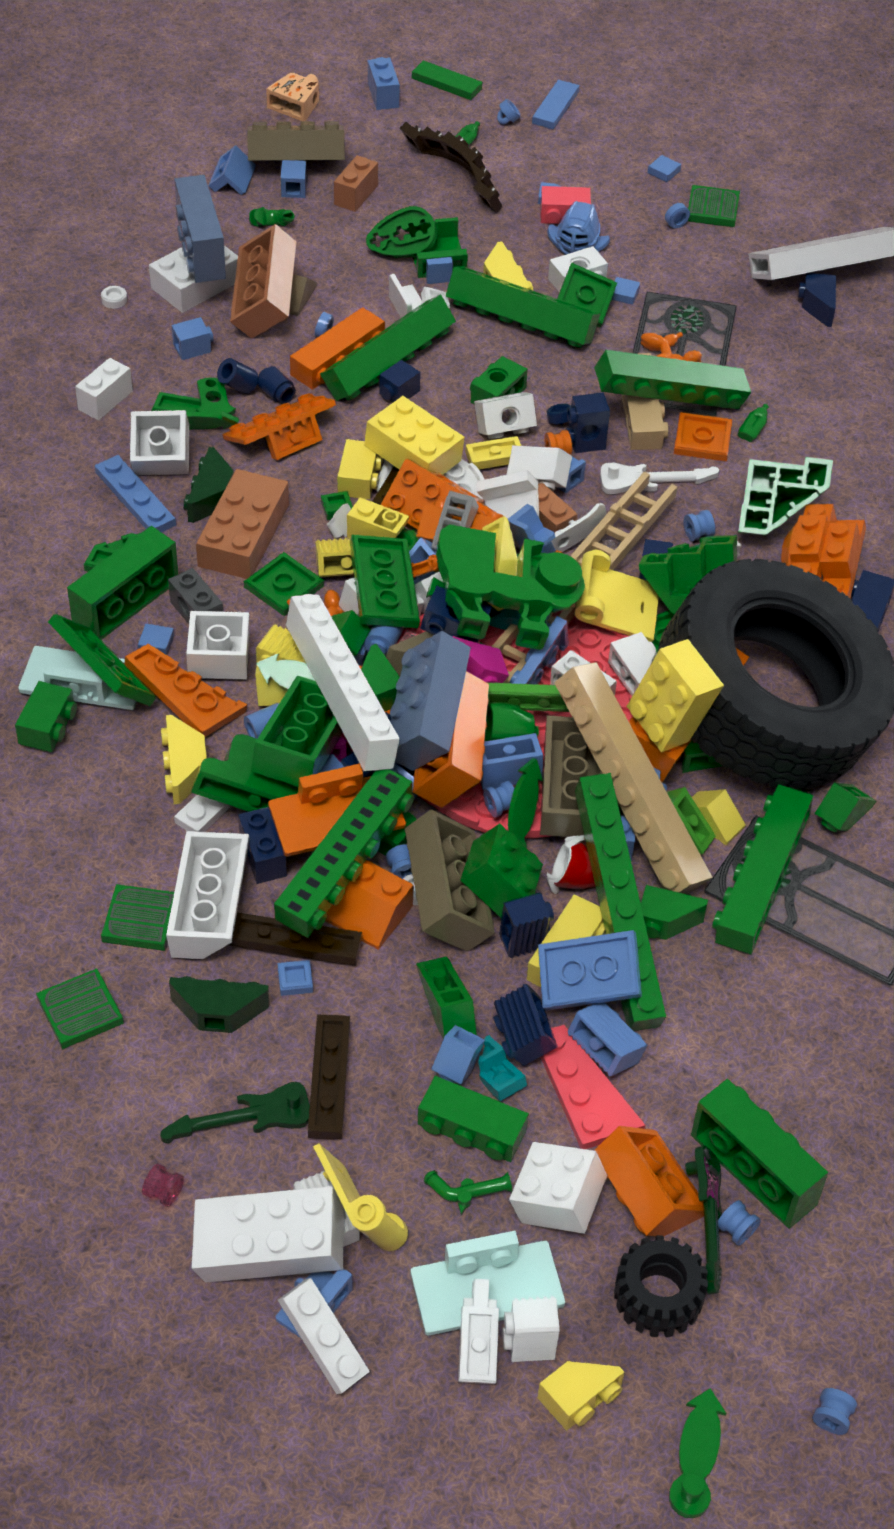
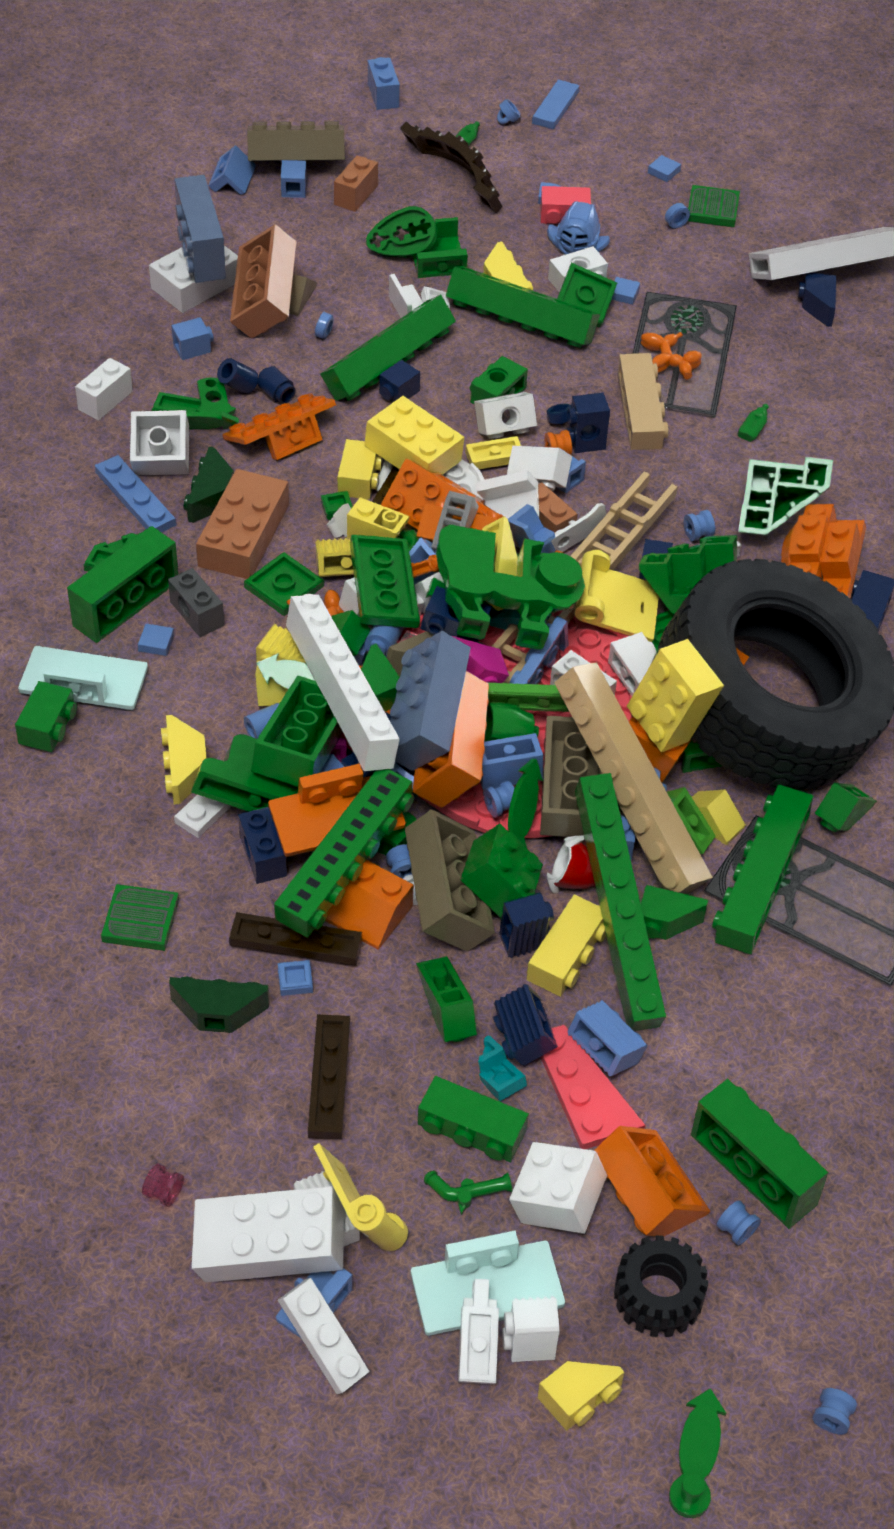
green tile [36,968,124,1050] -> none
green tile [48,614,156,706] -> none
white tile [101,286,127,309] -> none
orange wing [124,644,247,737] -> none
dark green piece [160,1082,310,1144] -> none
white slope [166,831,250,959] -> none
white brick [187,611,250,679] -> none
green piece [249,207,295,227] -> none
light nougat torso [266,73,319,121] -> none
orange brick [290,307,385,390] -> none
green tile [412,60,483,100] -> none
medium blue tile [426,257,453,284] -> none
medium blue brick [431,1025,485,1084] -> none
medium blue tile [538,930,642,1011] -> none
green brick [594,350,751,409] -> none
white piece [600,462,719,495] -> none
orange tile [674,412,732,462] -> none
dark green piece [685,1146,722,1295] -> none

